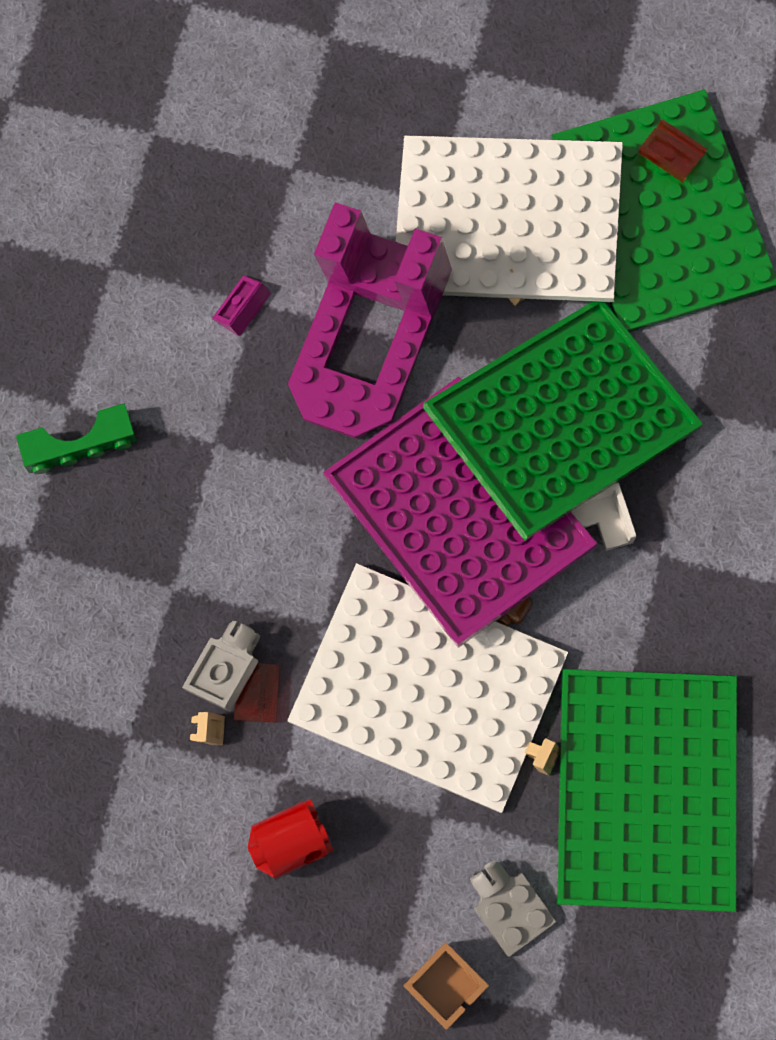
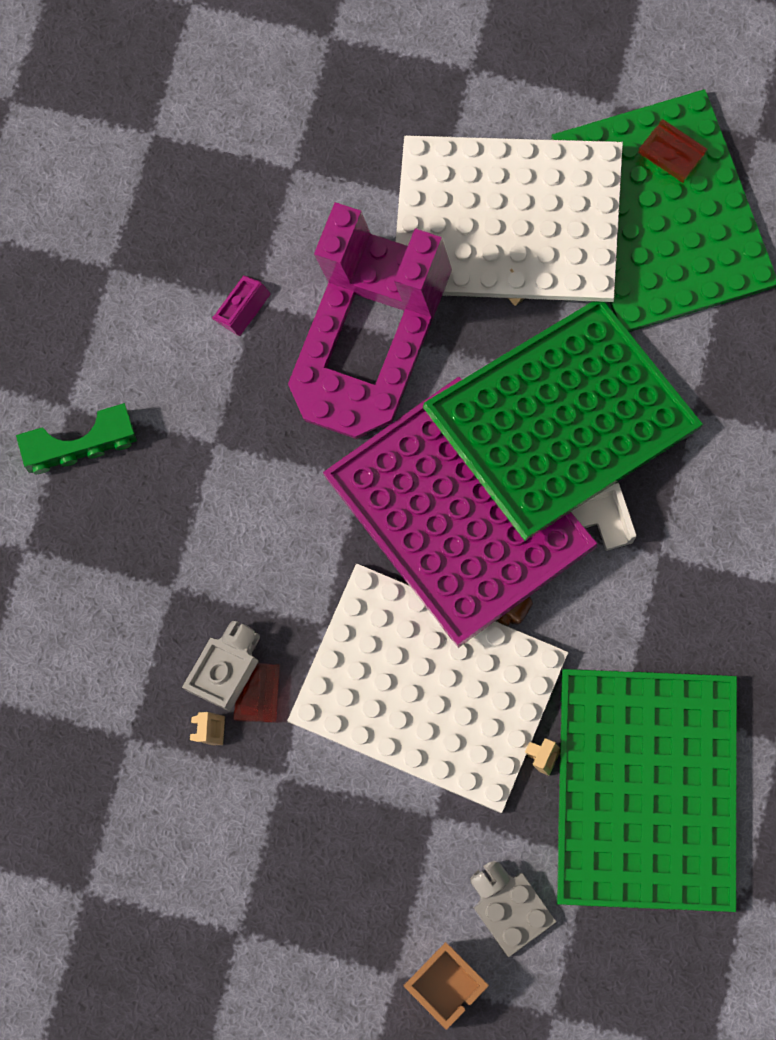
red cylinder [247,799,334,880] -> none

